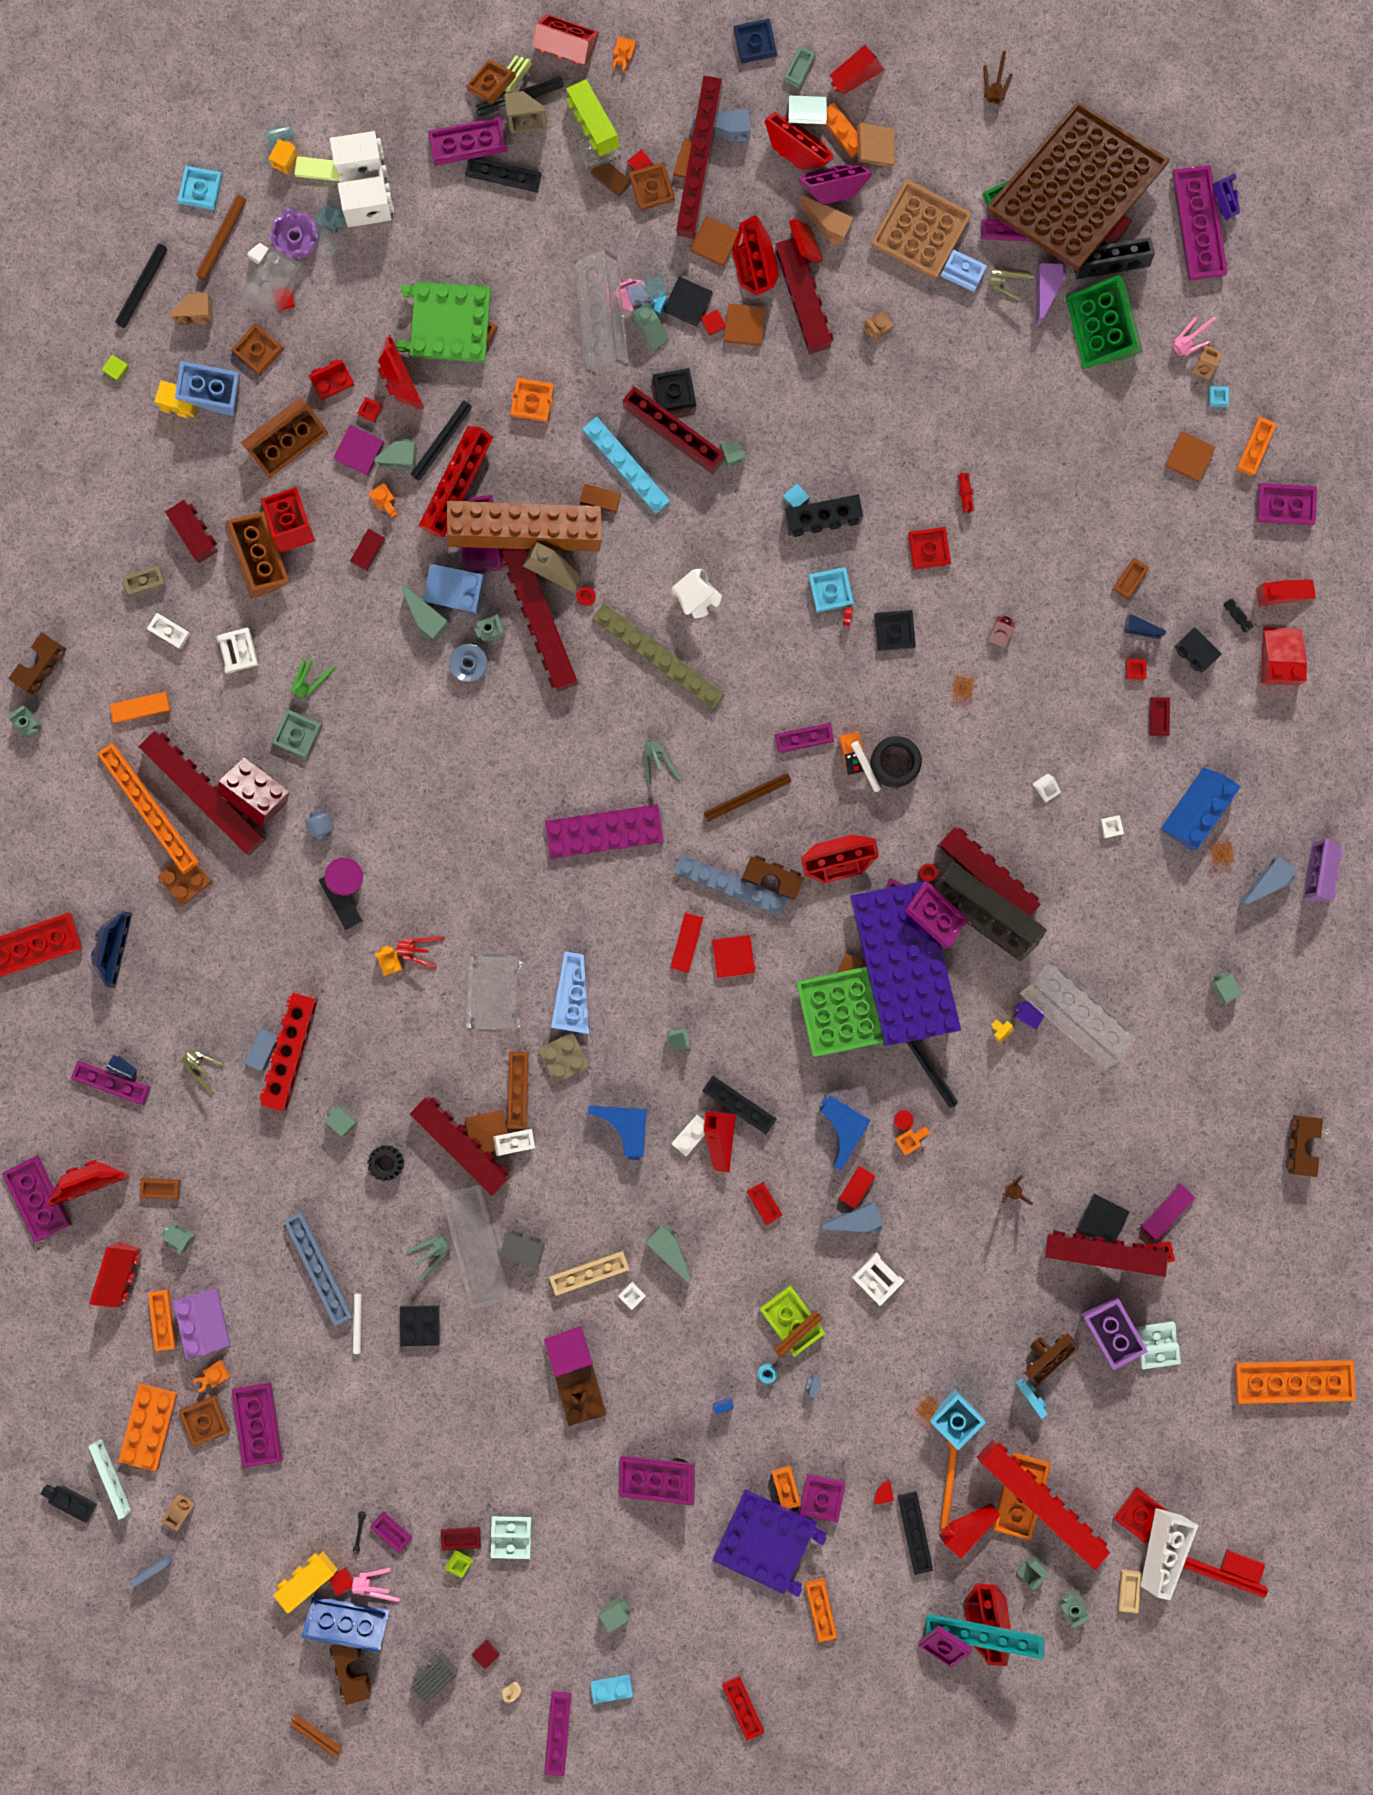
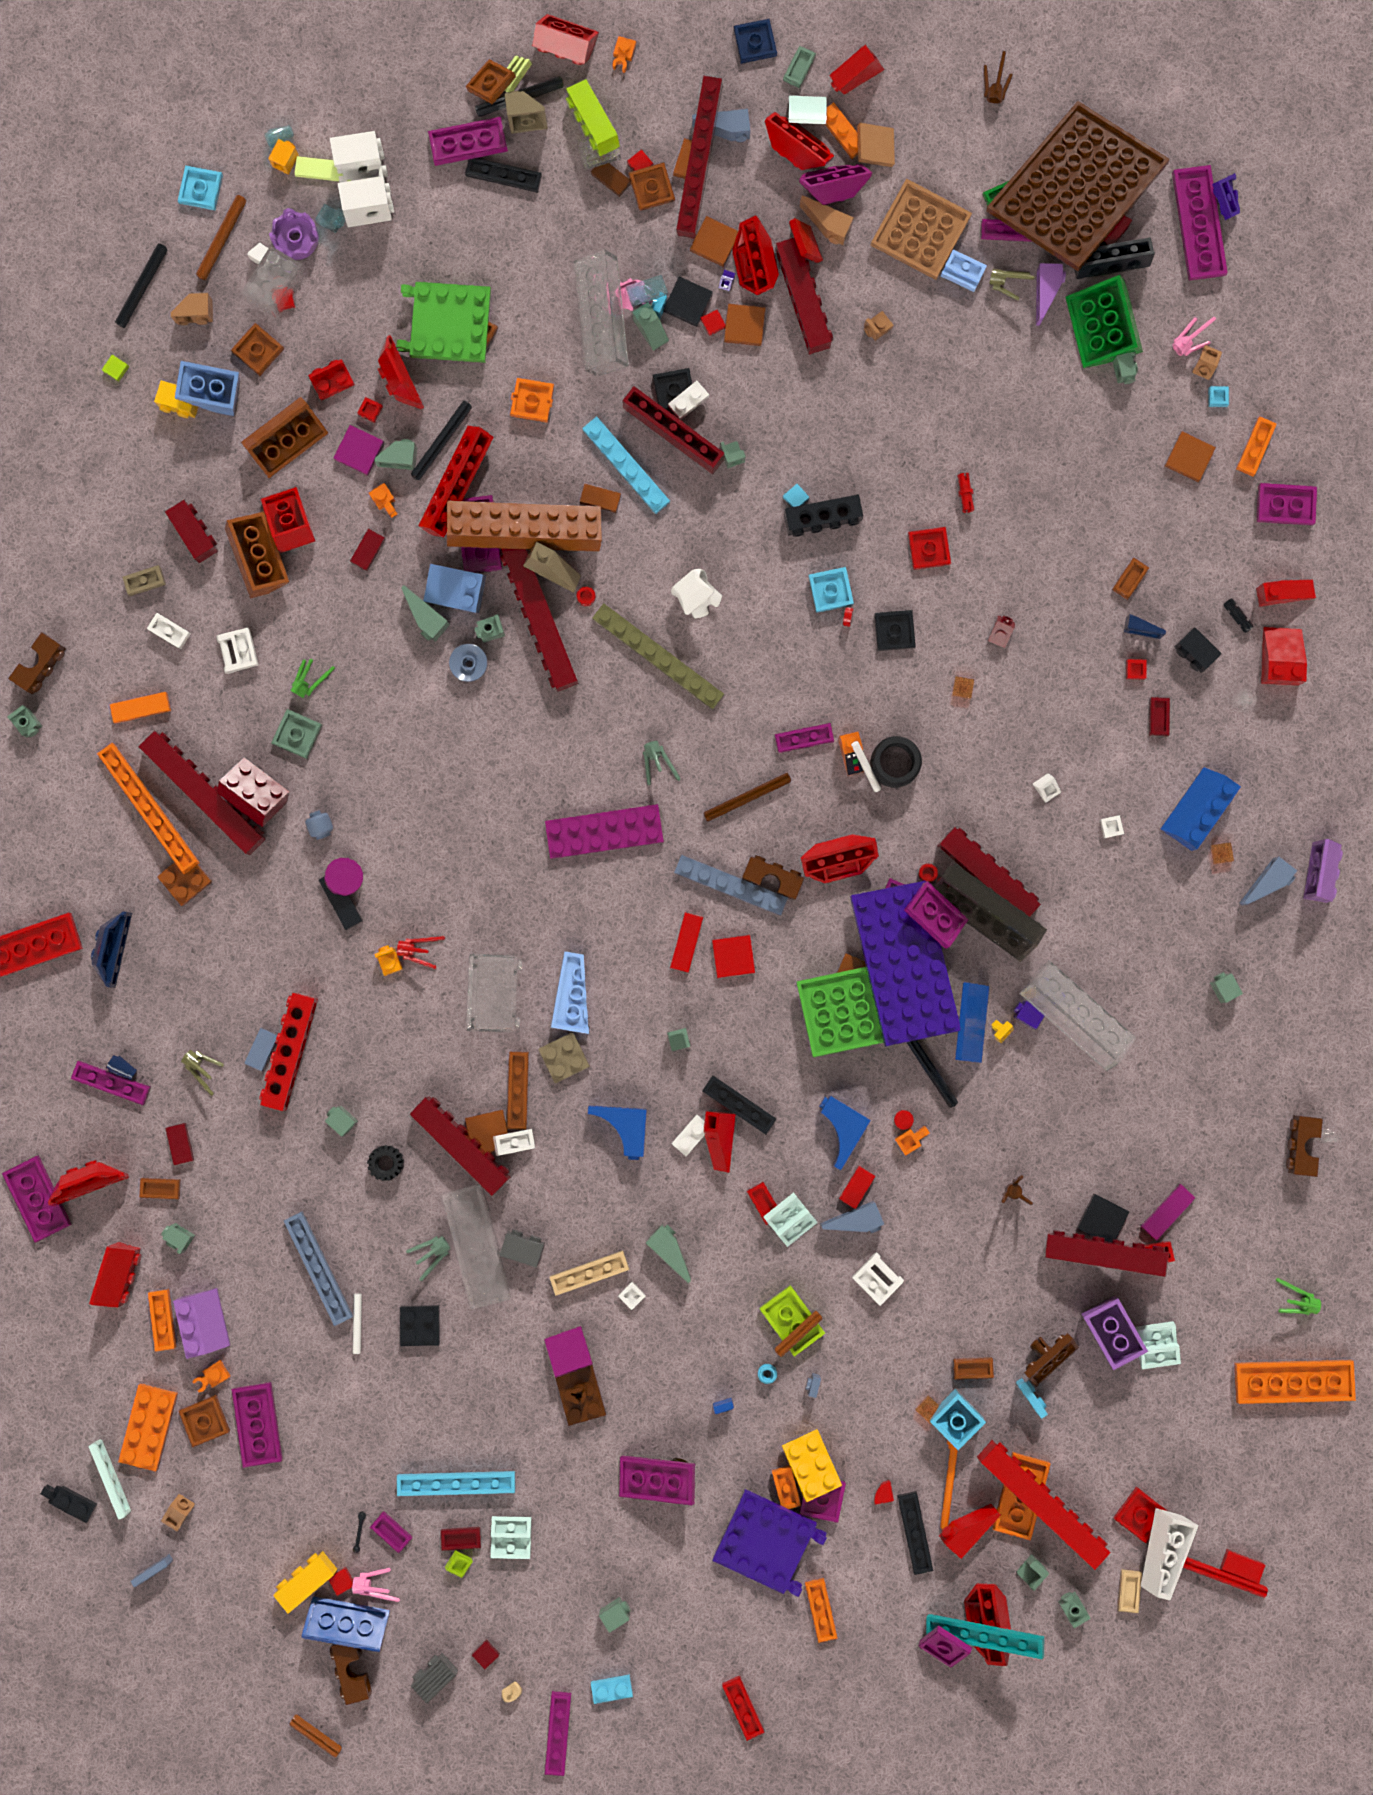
none -> dark red tile [165,1123,194,1165]
none -> medium azure plate [397,1471,516,1496]
none -> white plate [668,381,709,420]
none -> piece [718,270,735,291]
none -> light aqua slope [764,1192,818,1247]
none -> yellow plate [782,1429,842,1502]
none -> dark orange tile [953,1357,994,1380]
none -> blue tile [955,982,989,1063]
none -> sand green brick [1112,351,1138,384]
none -> bright green plant [1276,1278,1321,1315]

